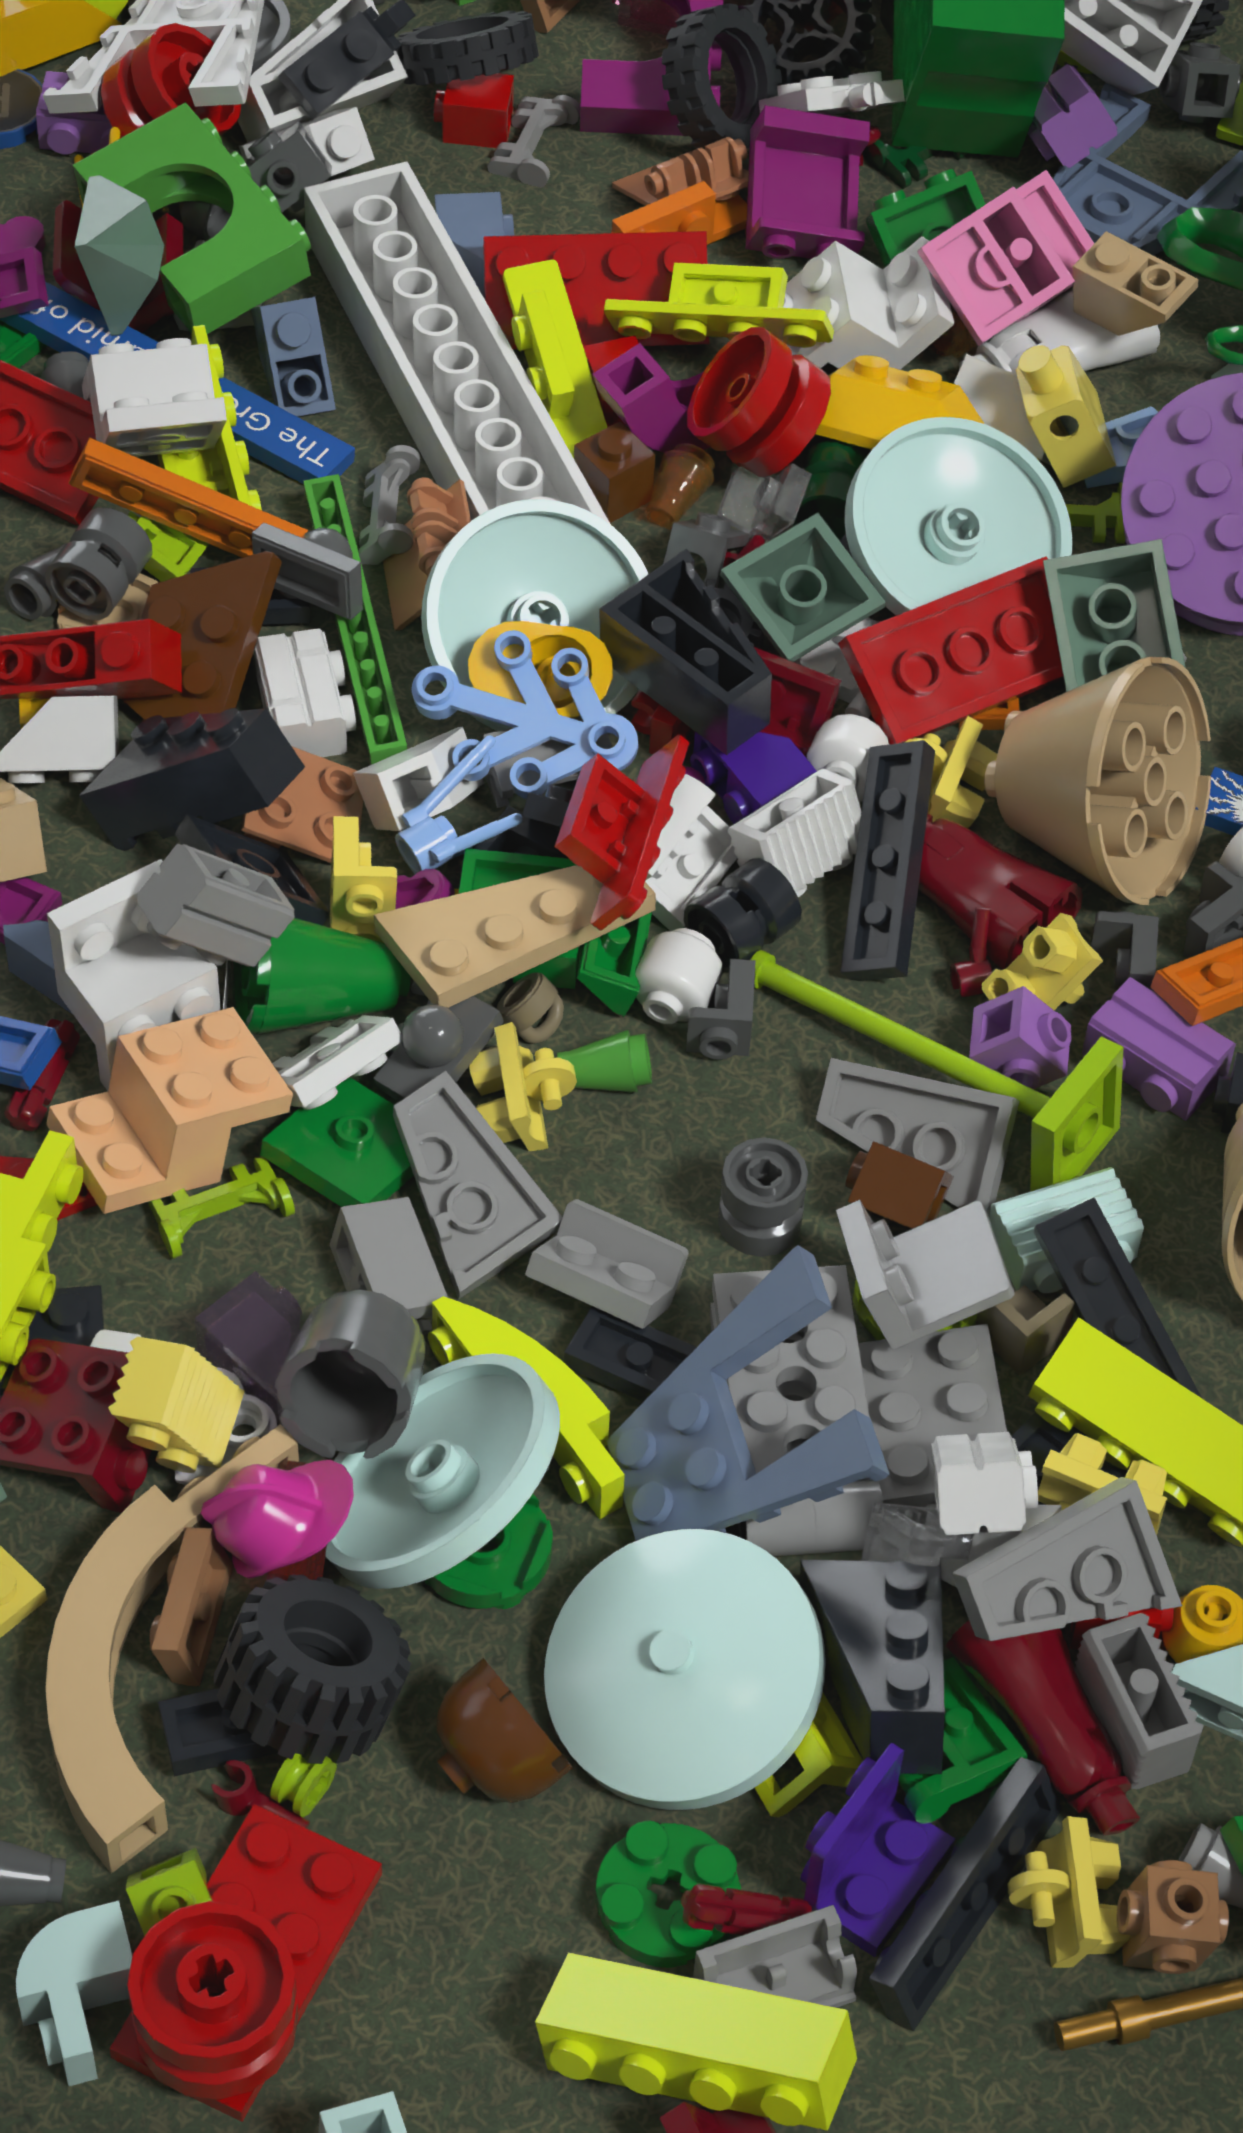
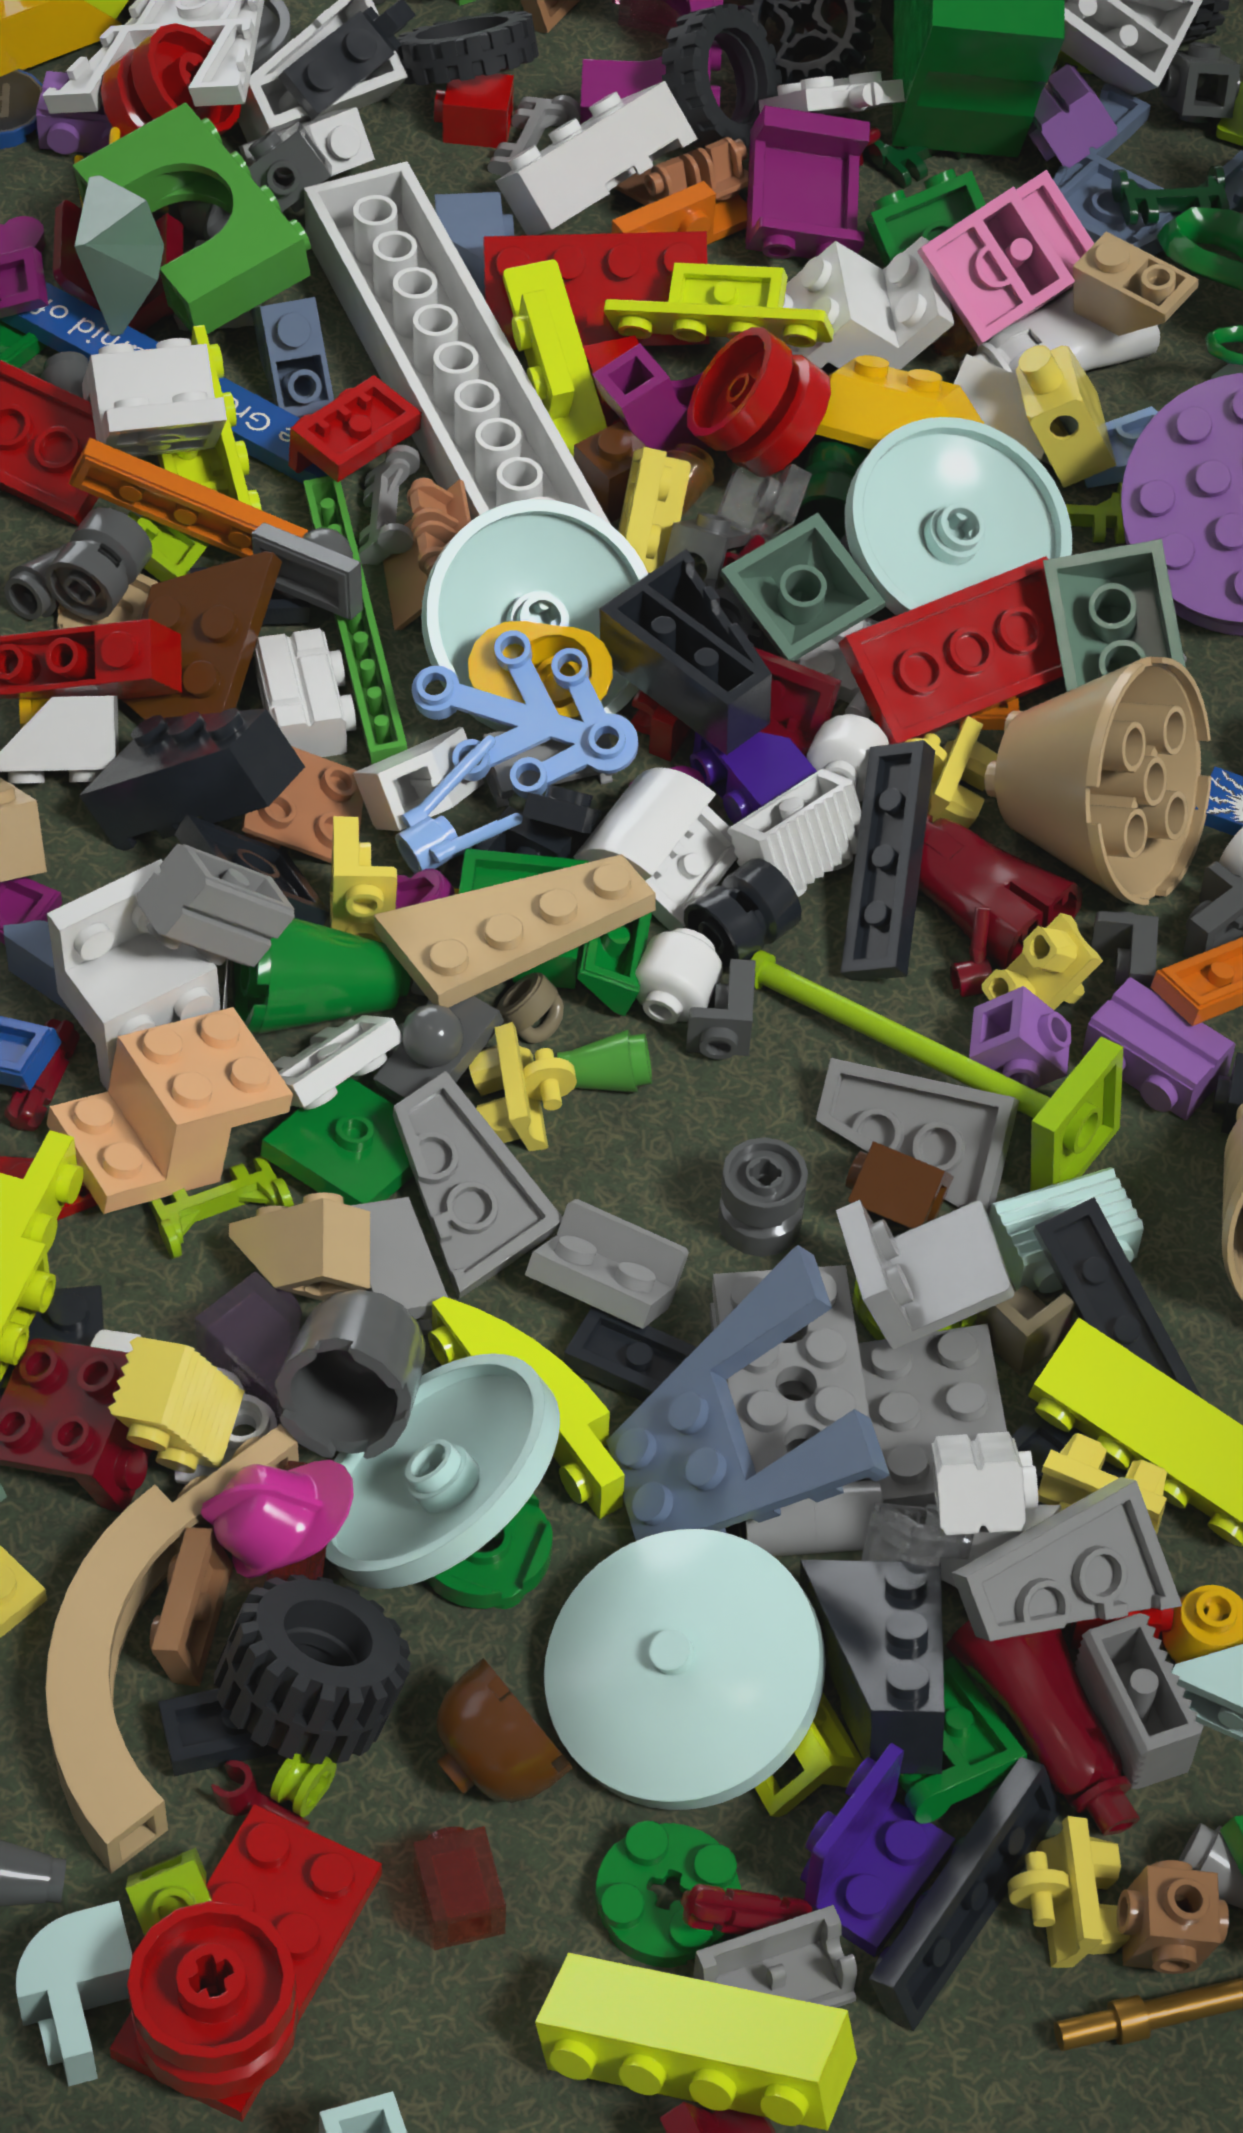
red bracket [554,734,689,931] -> none
none -> tan slope [229,1193,370,1301]
none -> red bracket [288,375,422,483]
none -> clear red brick [413,1826,506,1951]
none -> white wedge [495,81,698,235]
none -> light yellow bracket [618,447,691,573]
none -> dark green piece [1111,165,1230,225]

